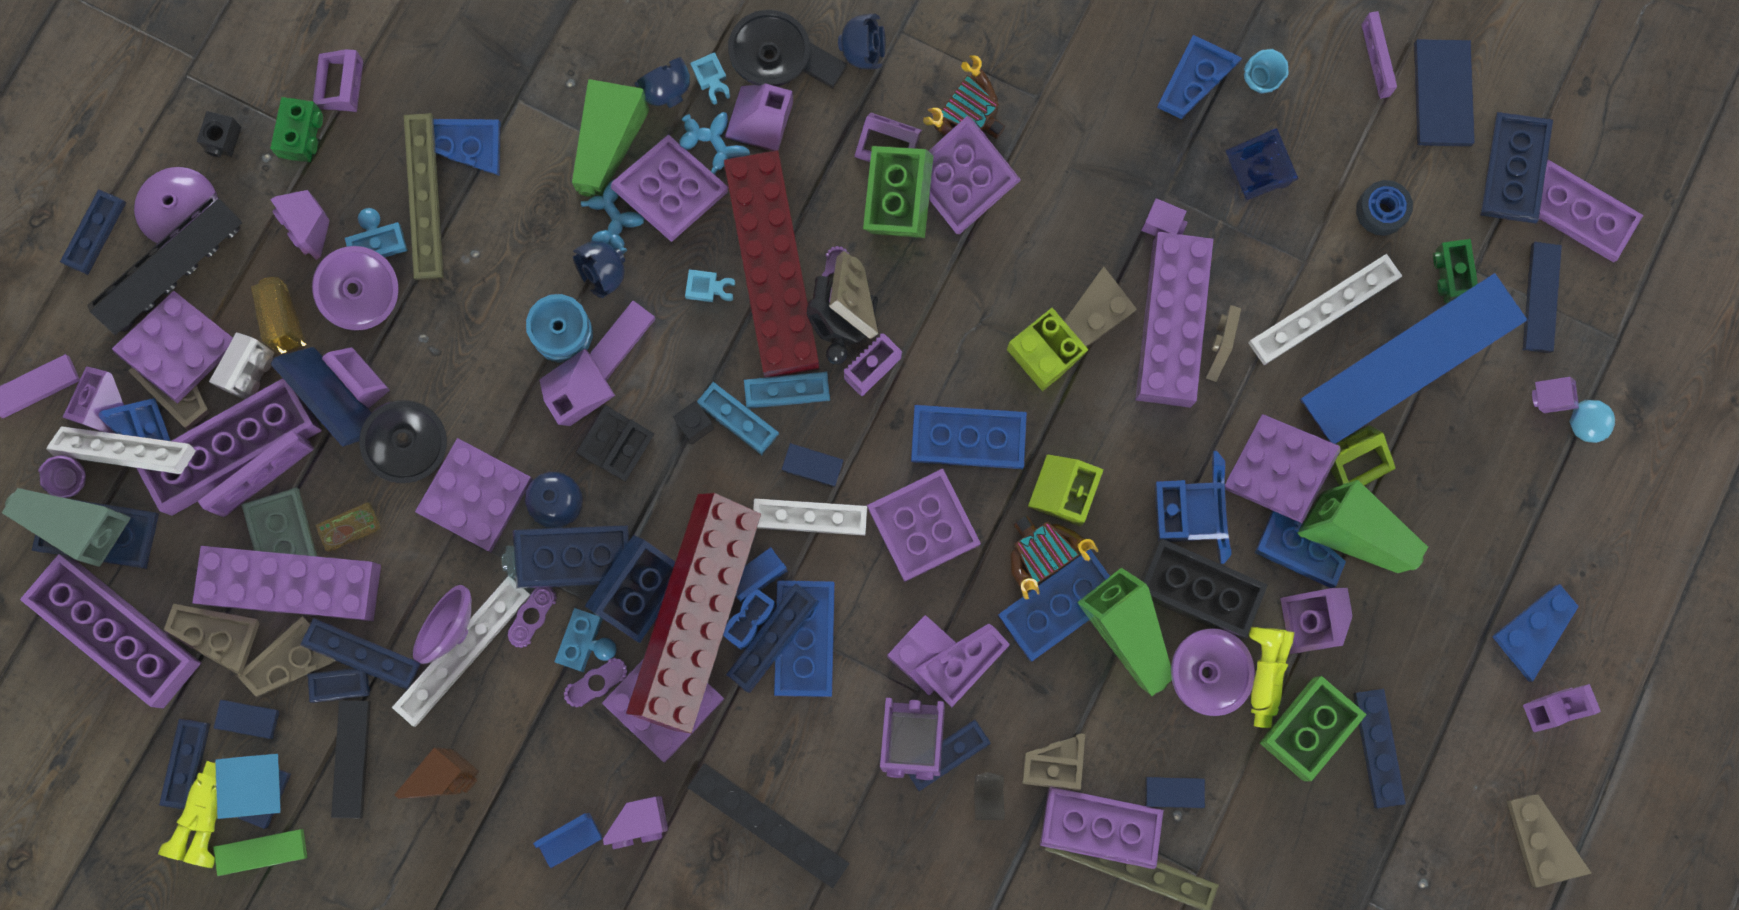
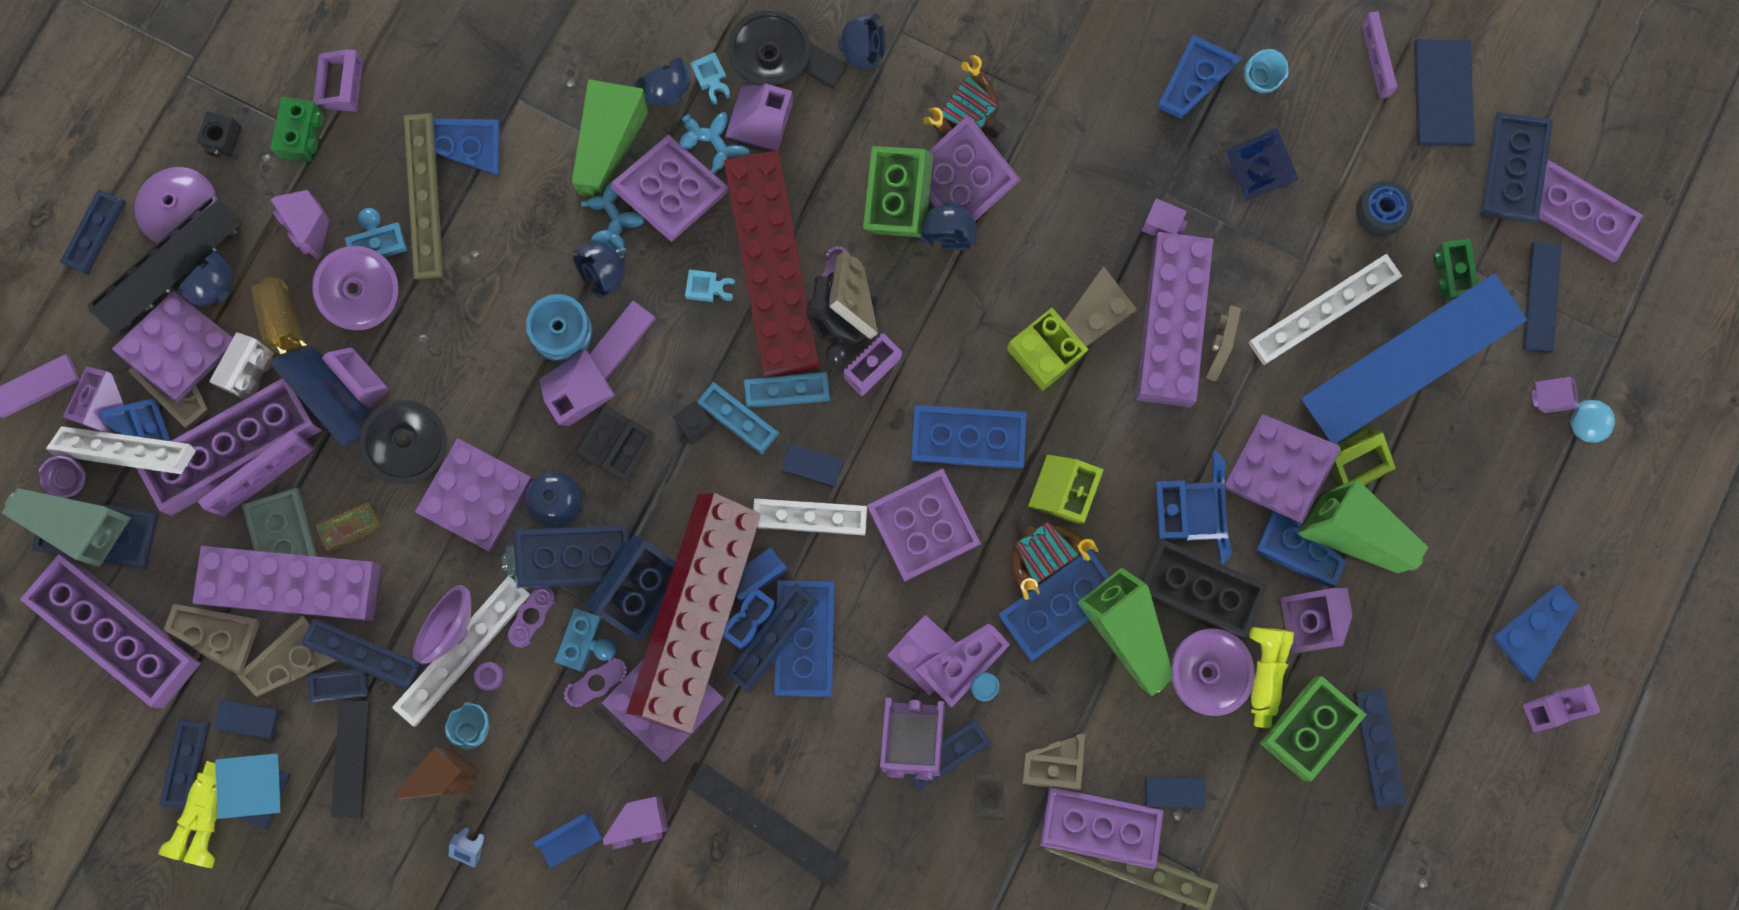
bright green tile [213,829,307,876] -> none
medium lavender tile [855,113,922,162] -> none
dark tan wing [1507,794,1592,888] -> none
none -> dark blue cylinder [177,251,234,306]
none -> medium azure hair [445,702,490,750]
none -> medium blue tile [448,828,484,868]
none -> medium lavender tile [474,662,504,691]
none -> dark blue cylinder [921,201,977,250]
none -> dark azure piece [971,672,999,701]

